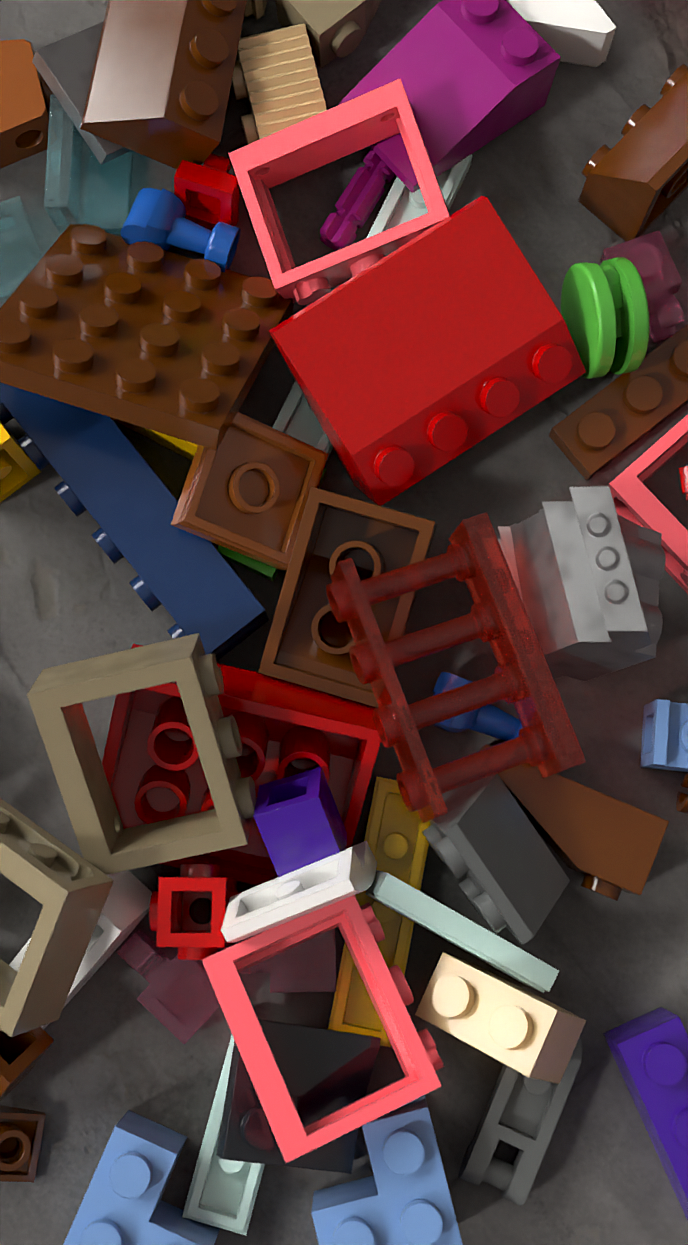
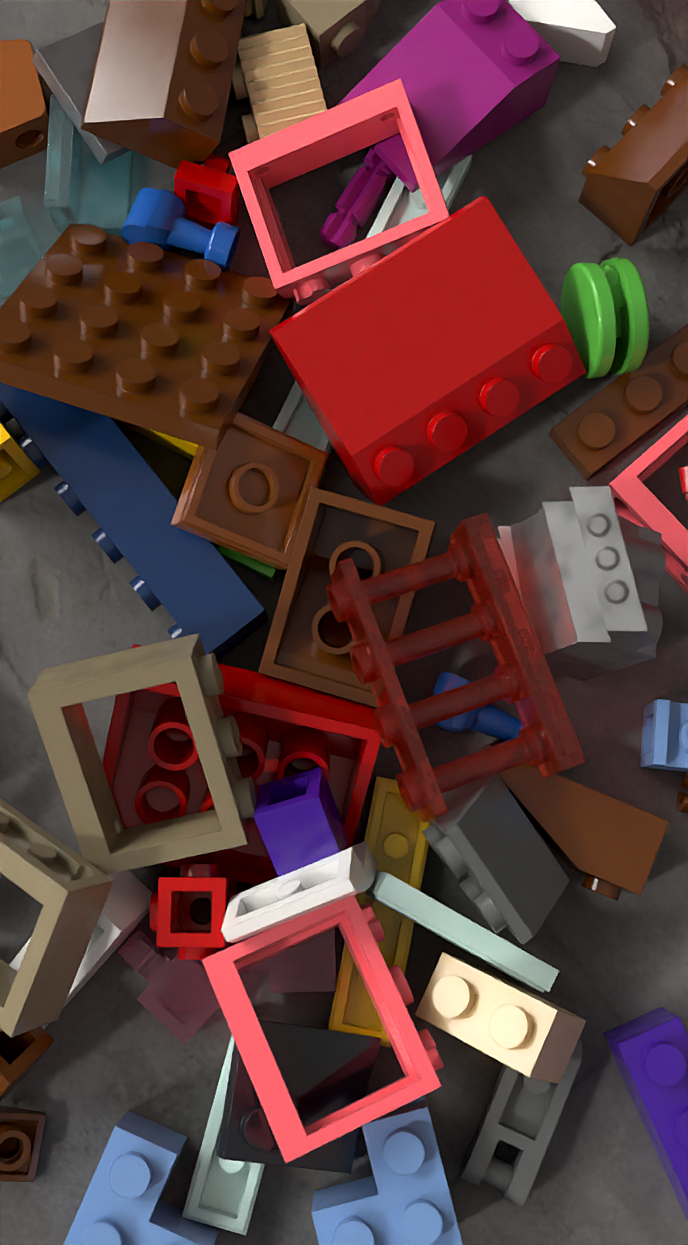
clear pink plate [600,230,685,343] -> none

